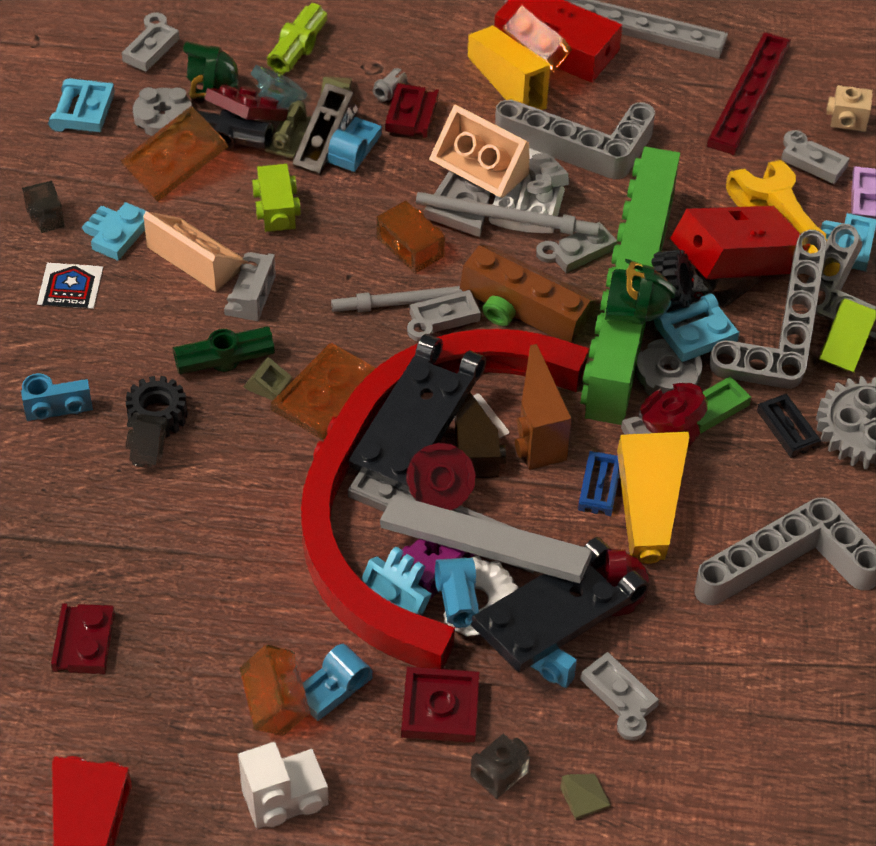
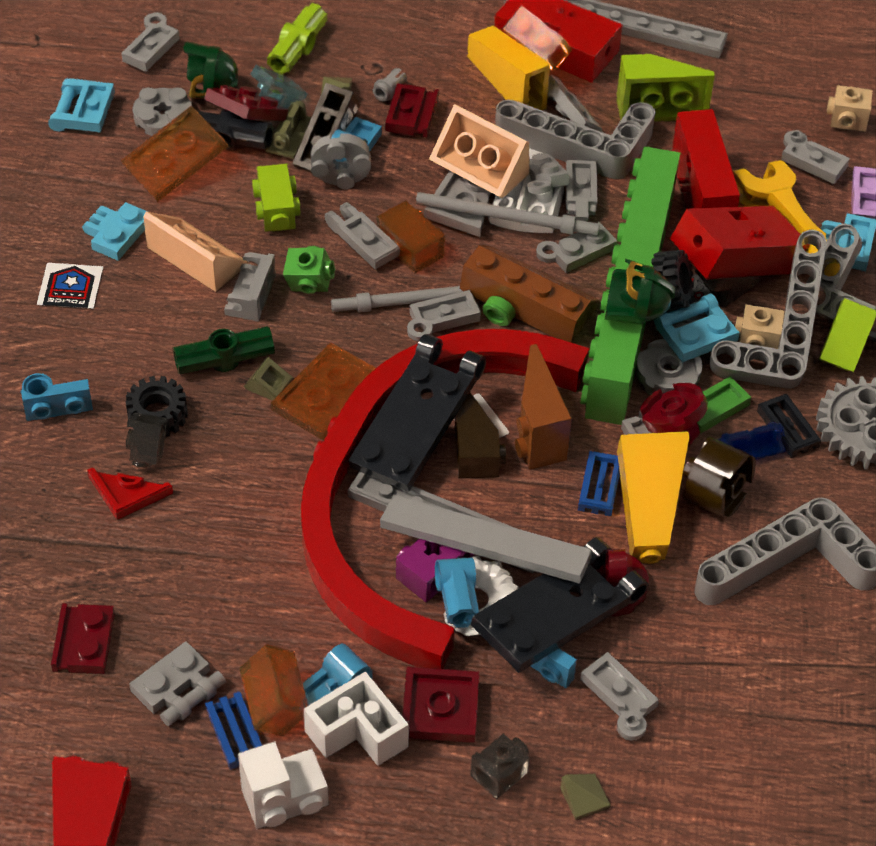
clear smoke brick [22,181,65,233] -> none
medium azure hinge [361,546,432,616] -> none
dark red tile [406,443,476,510] -> none
dark red tile [707,32,791,156] -> none
none -> red tile [87,467,173,520]
none -> light grey plate [129,641,226,726]
none -> blue tile [205,691,262,770]
none -> bright green brick [283,246,335,294]
none -> white brick [304,672,409,766]
none -> light grey plate [311,134,371,189]
none -> light grey hinge [324,202,400,269]
none -> light grey hinge [548,75,603,132]
none -> light grey hinge [565,160,597,222]
none -> lime slope [616,54,715,122]
none -> red brick [672,109,740,209]
none -> dark brown brick [682,437,756,517]
none -> clear blue hinge [717,421,786,460]
none -> tan brick [735,305,784,349]

